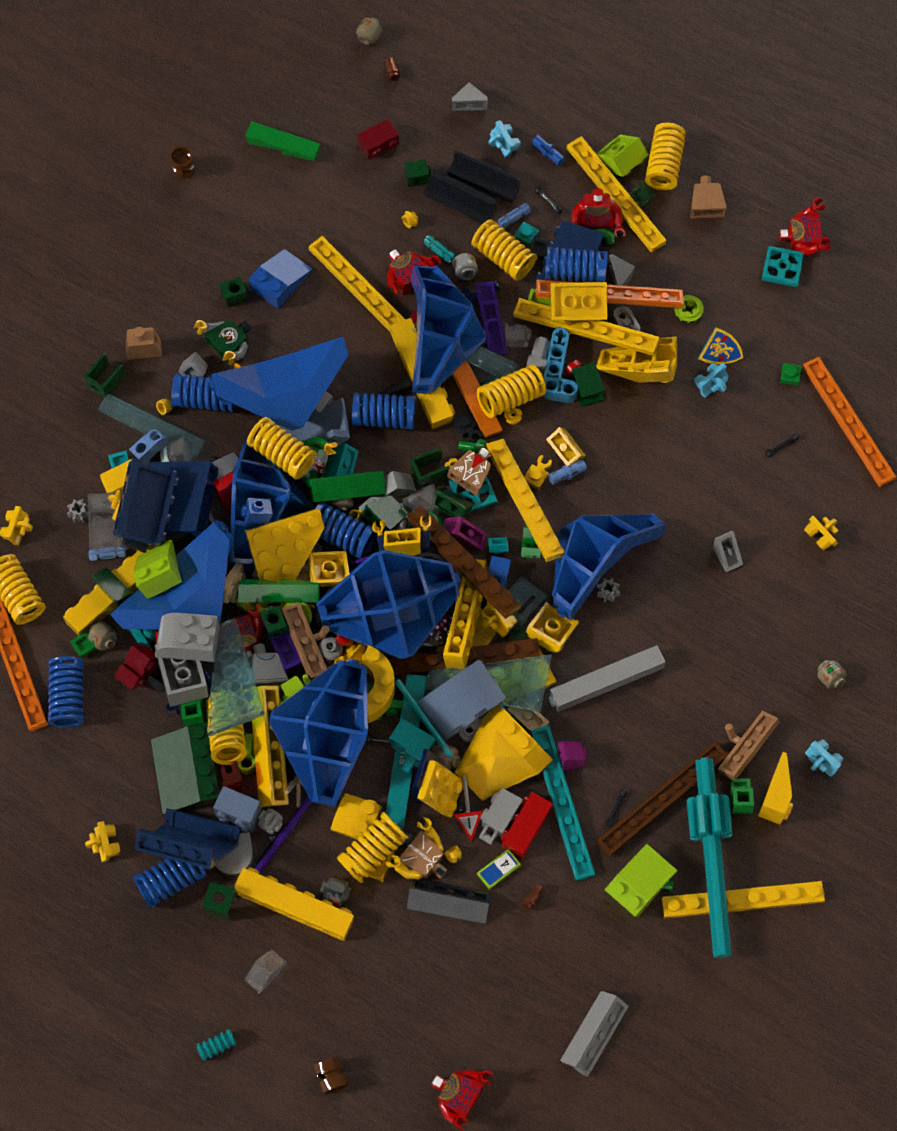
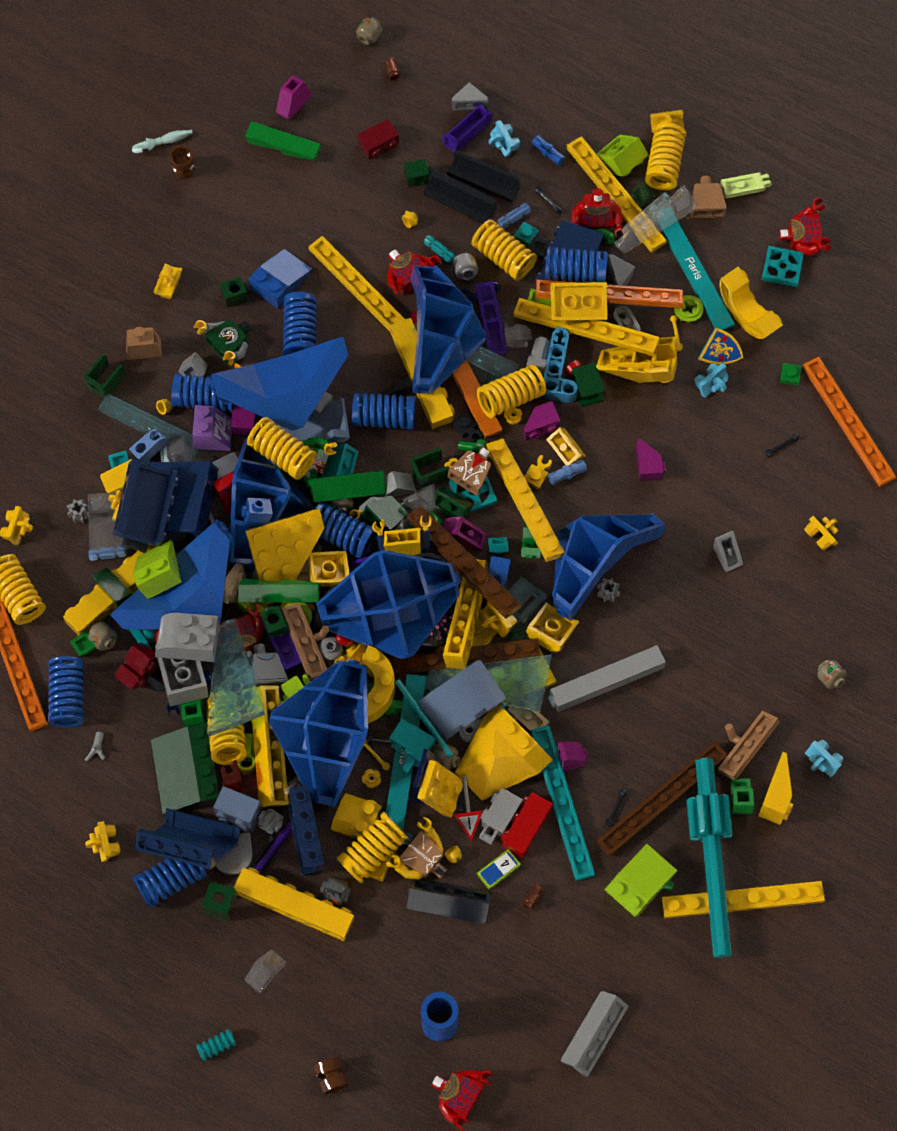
none -> light grey bar [85,732,105,761]
none -> light aqua piece [132,130,193,153]
none -> yellow hips [154,264,183,299]
none -> medium lavender slope [193,405,232,451]
none -> magenta slope [231,404,259,436]
none -> magenta slope [276,75,312,120]
none -> blue piece [283,292,317,355]
none -> dark blue panel [287,785,324,876]
none -> yellow plate [362,769,381,788]
none -> yellow hinge [363,740,390,771]
none -> blue piece [421,992,458,1042]
none -> dark purple container [443,102,493,152]
none -> magenta slope [524,401,560,440]
none -> clear wedge [614,185,698,253]
none -> magenta slope [635,439,666,482]
none -> yellow hips [650,110,684,133]
none -> teal tile [653,206,735,331]
none -> yellow hinge [670,315,683,351]
none -> yellow brick [720,266,783,339]
none -> yellowish green hinge [721,172,772,199]

